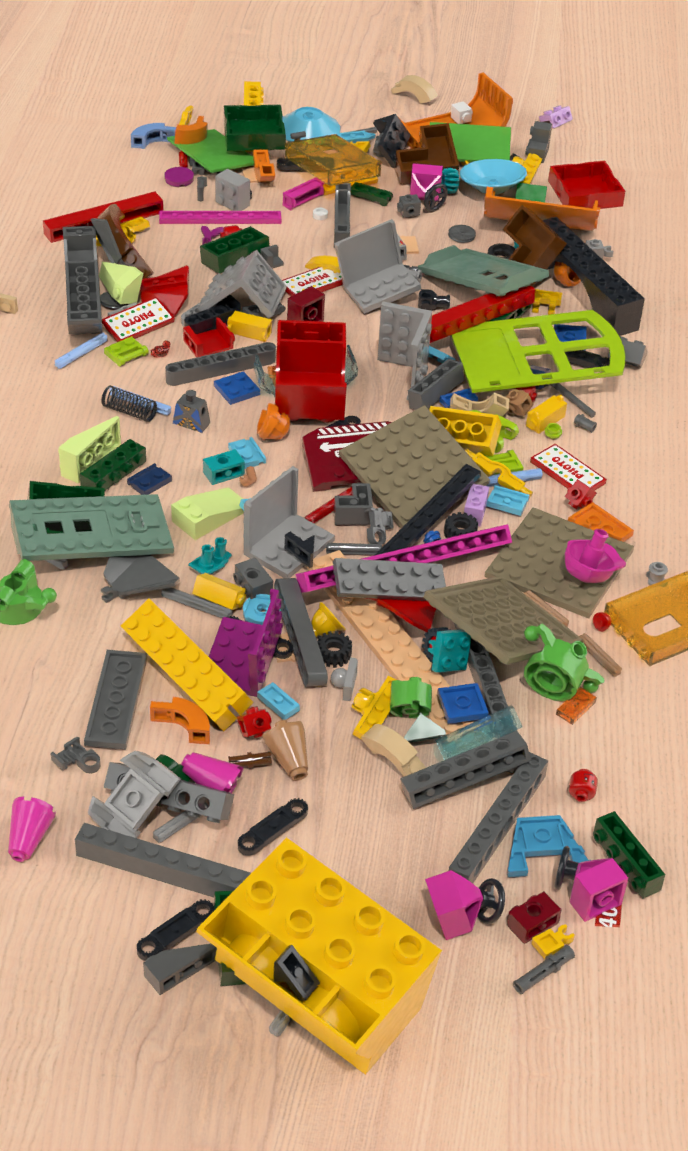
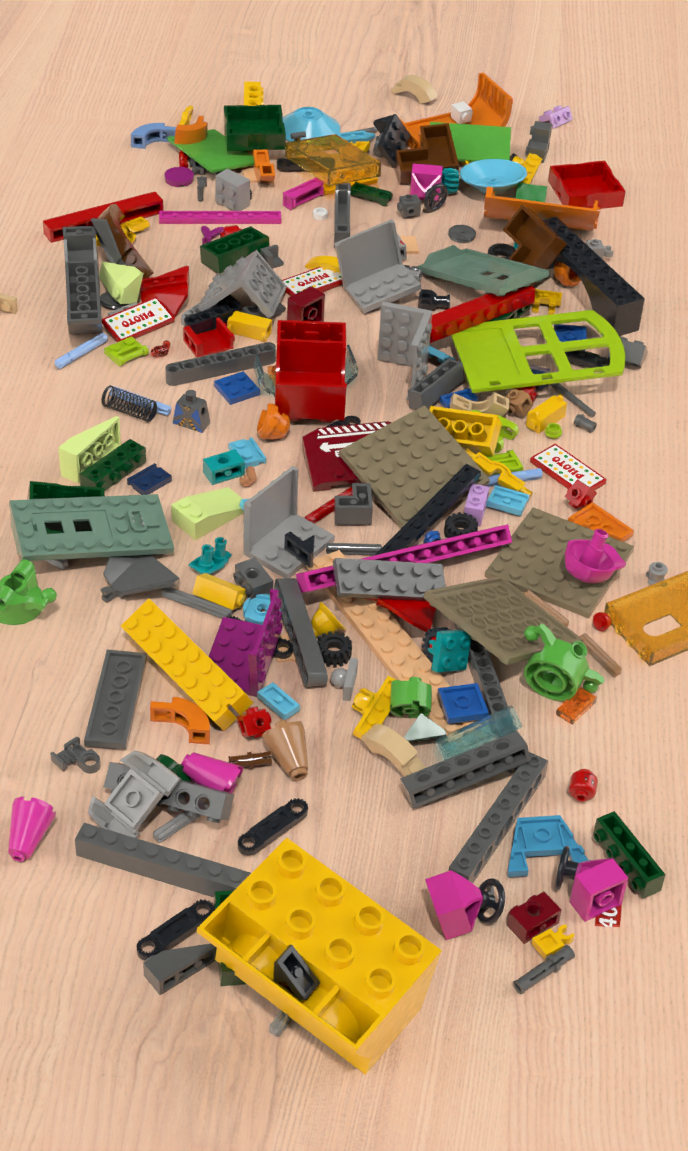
dark grey piece [365,508,394,545] -> none

